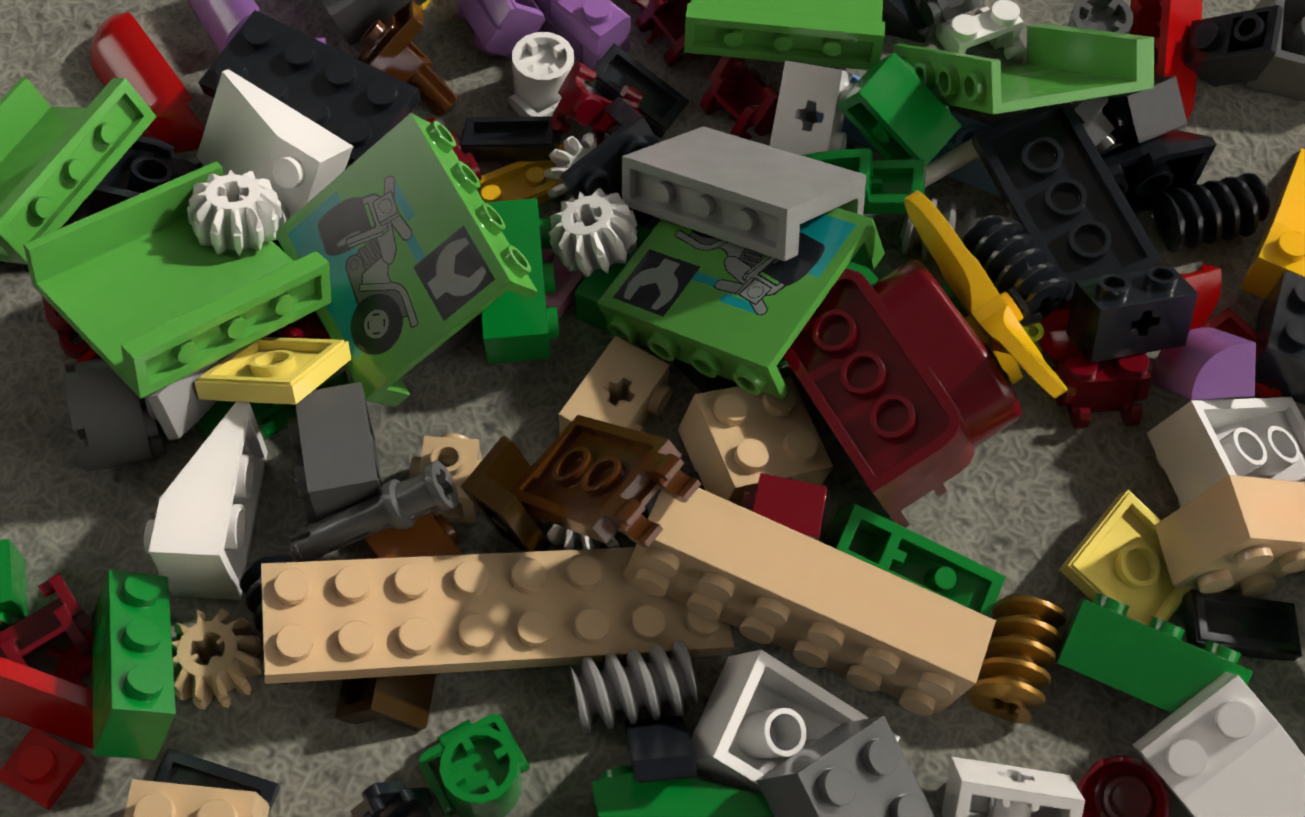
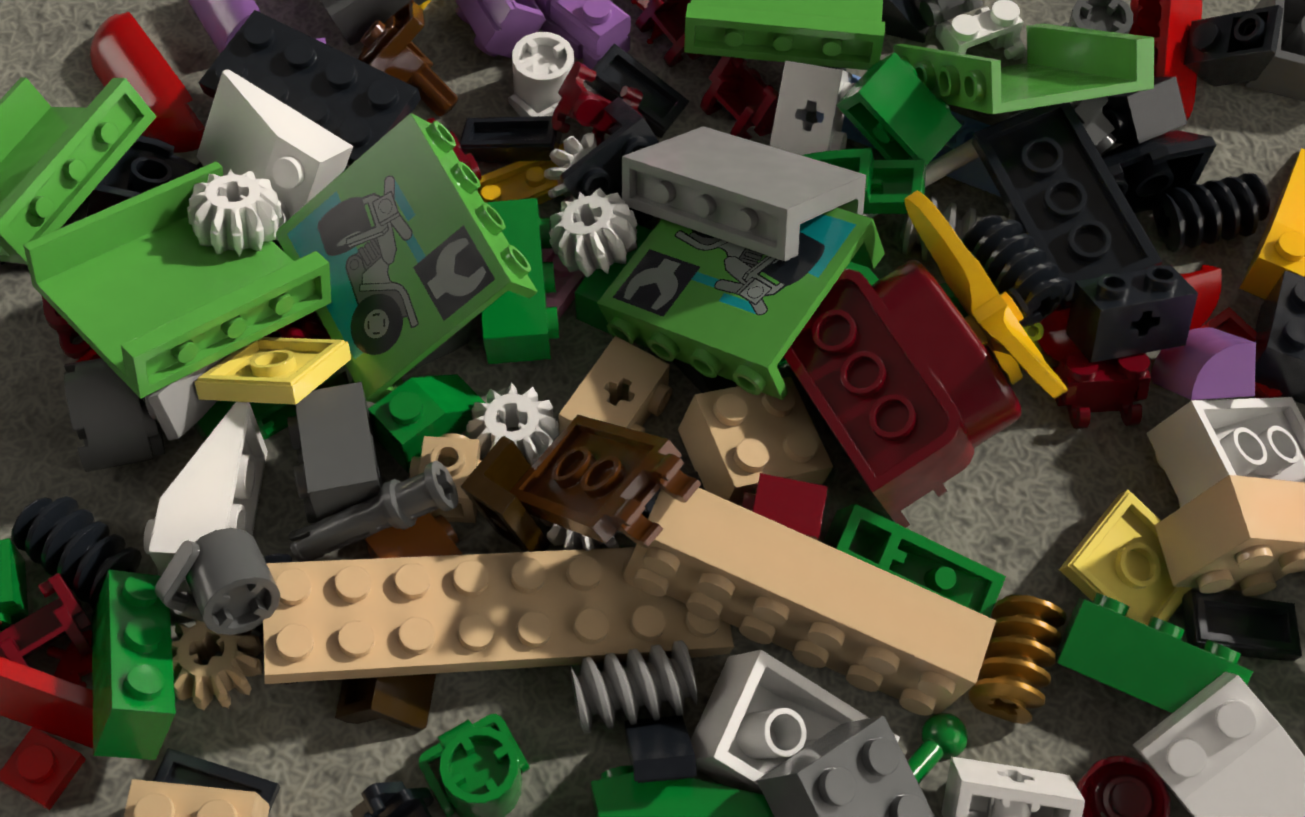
none -> black piece [11,496,142,610]
none -> dark grey piece [155,528,280,635]
none -> green slope [368,374,485,473]
none -> white gear [467,382,559,466]
none -> green bar [907,713,968,784]

